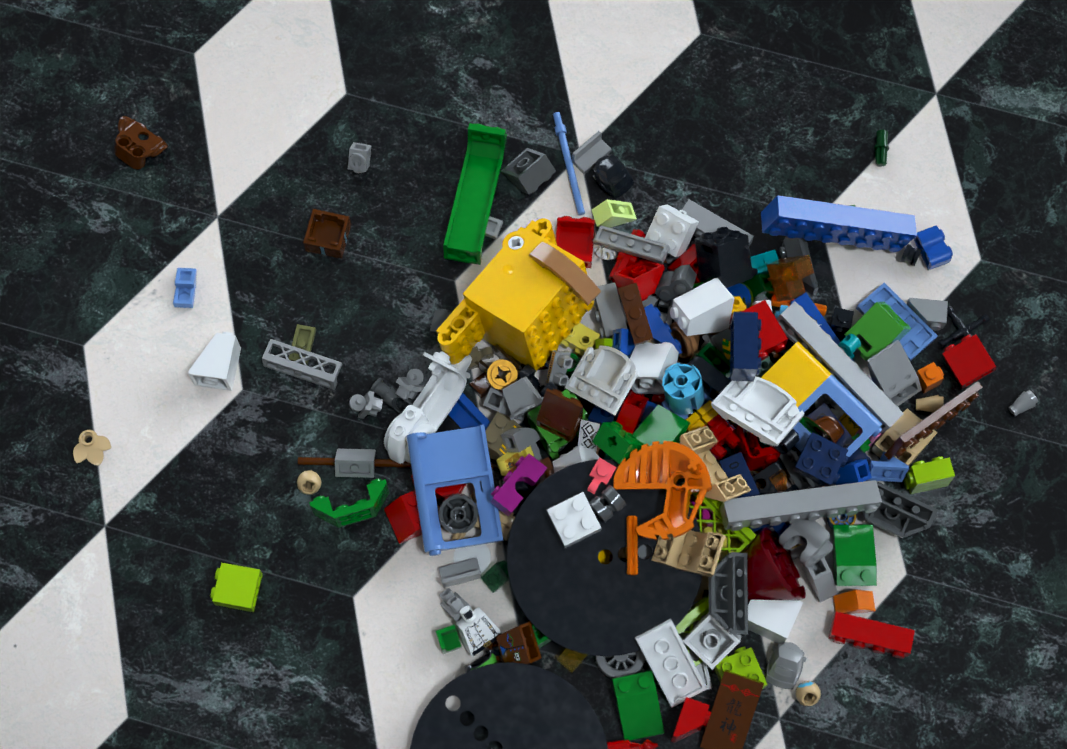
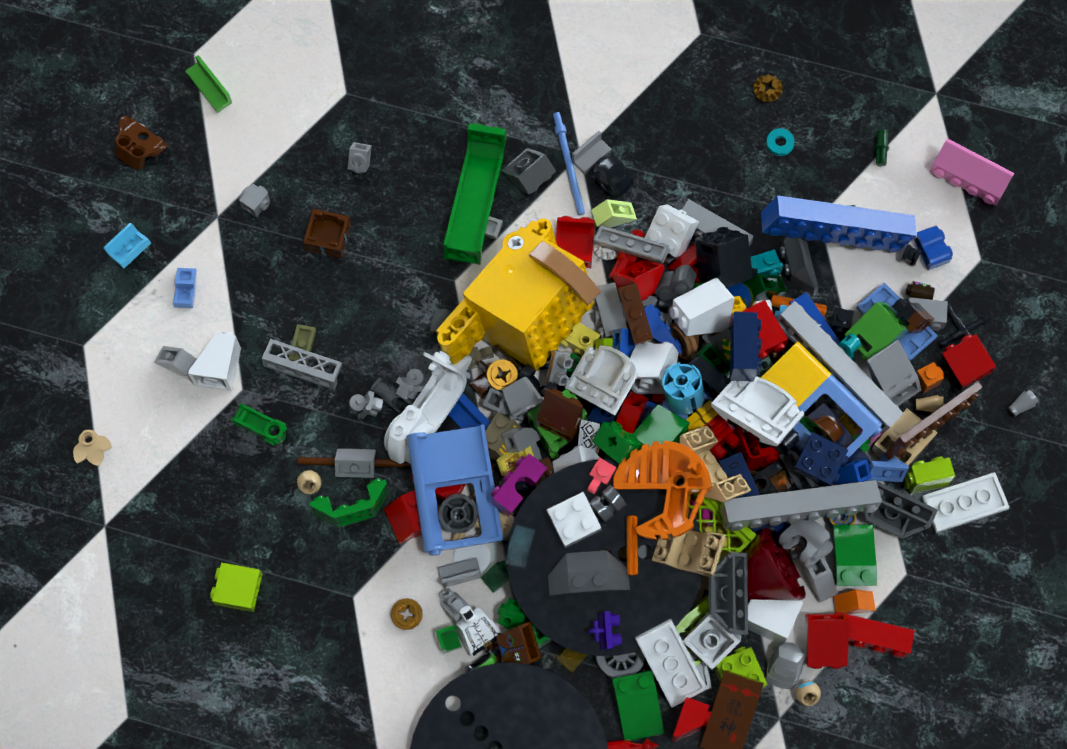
clear orange brick [767,255,814,301] -> none
none -> medium azure bracket [104,223,151,268]
none -> light grey slope [154,346,197,377]
none -> bright green panel [186,55,232,113]
none -> green piece [230,403,287,446]
none -> light grey brick [239,184,270,217]
none -> pearl gold gear [391,598,423,630]
none -> green brick [497,598,527,630]
none -> clear light blue slope [505,525,535,569]
none -> dark grey wedge [548,550,630,596]
none -> dark purple hips [588,611,622,650]
none -> pearl gold gear [753,74,783,102]
none -> teal piece [766,128,795,156]
none -> red panel [805,614,849,669]
none -> hips [892,298,934,333]
none -> dark brown brick [905,281,935,300]
none -> white tile [921,472,1010,533]
none -> bright pink slope [930,138,1014,206]

